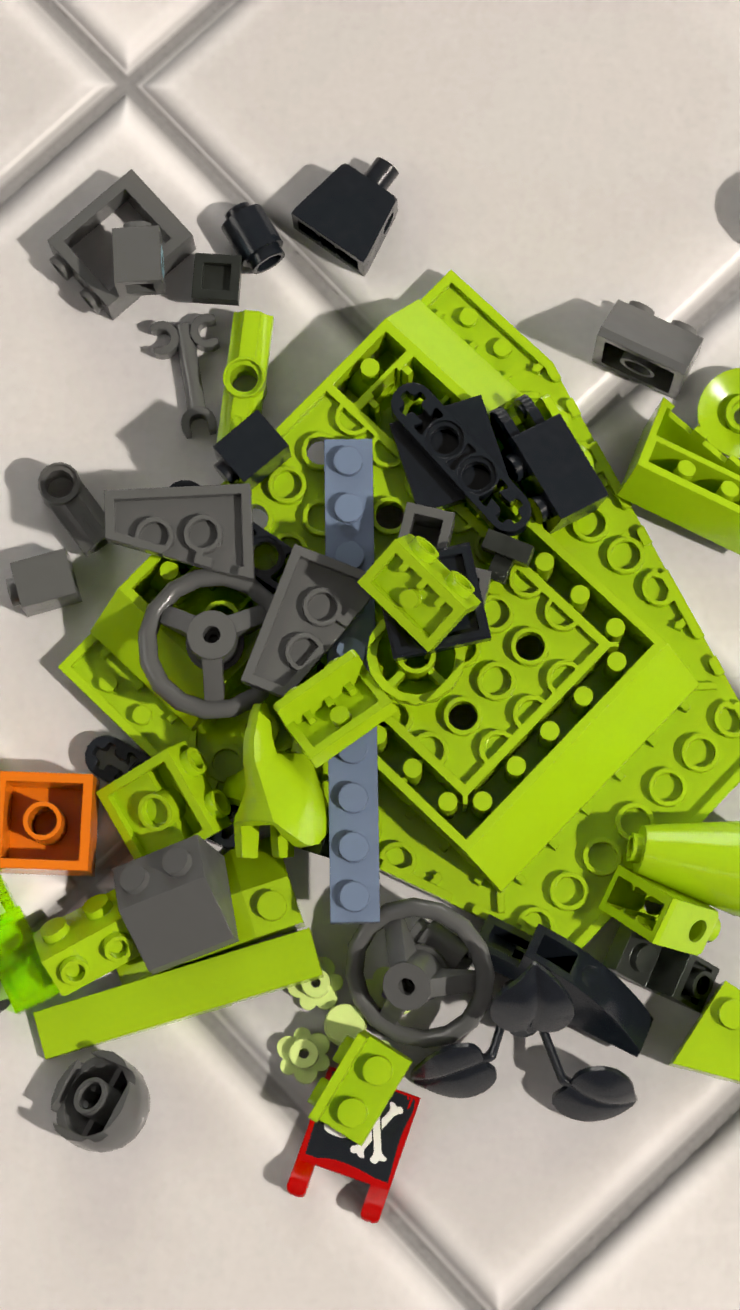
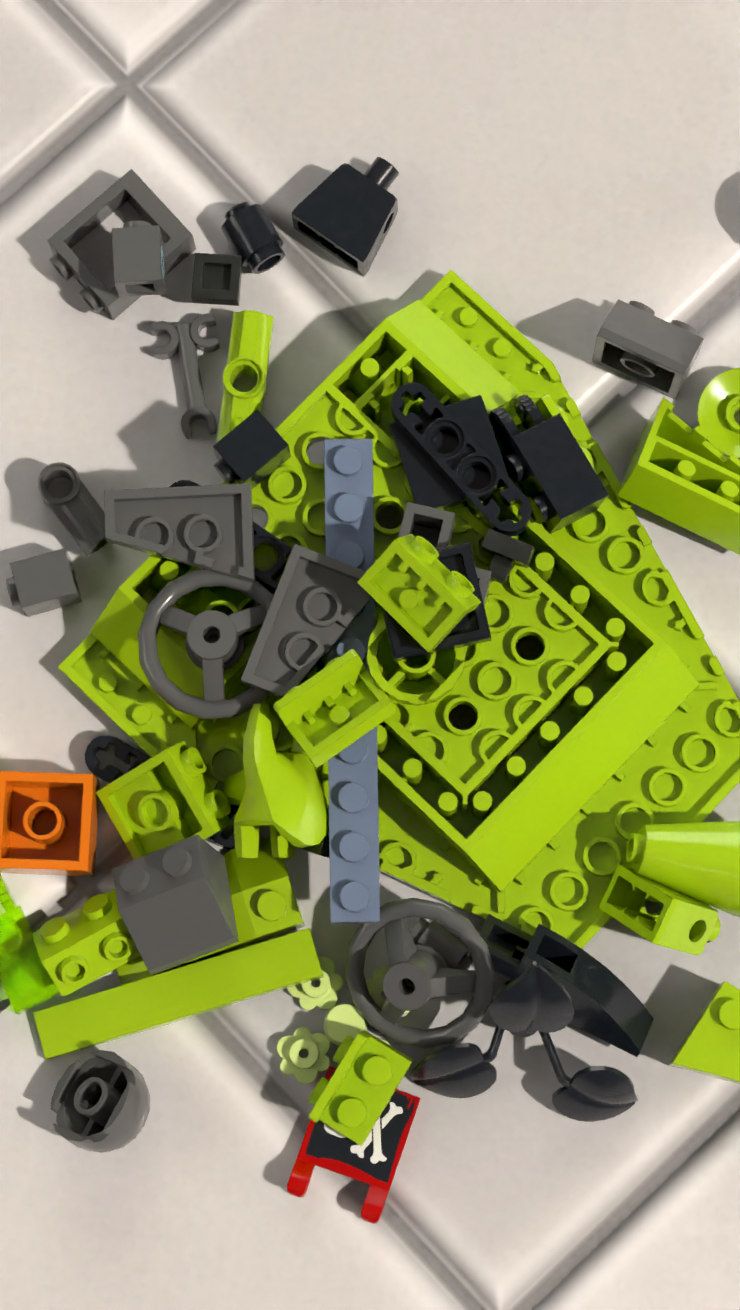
pearl dark grey slope [603,923,720,1013] -> none

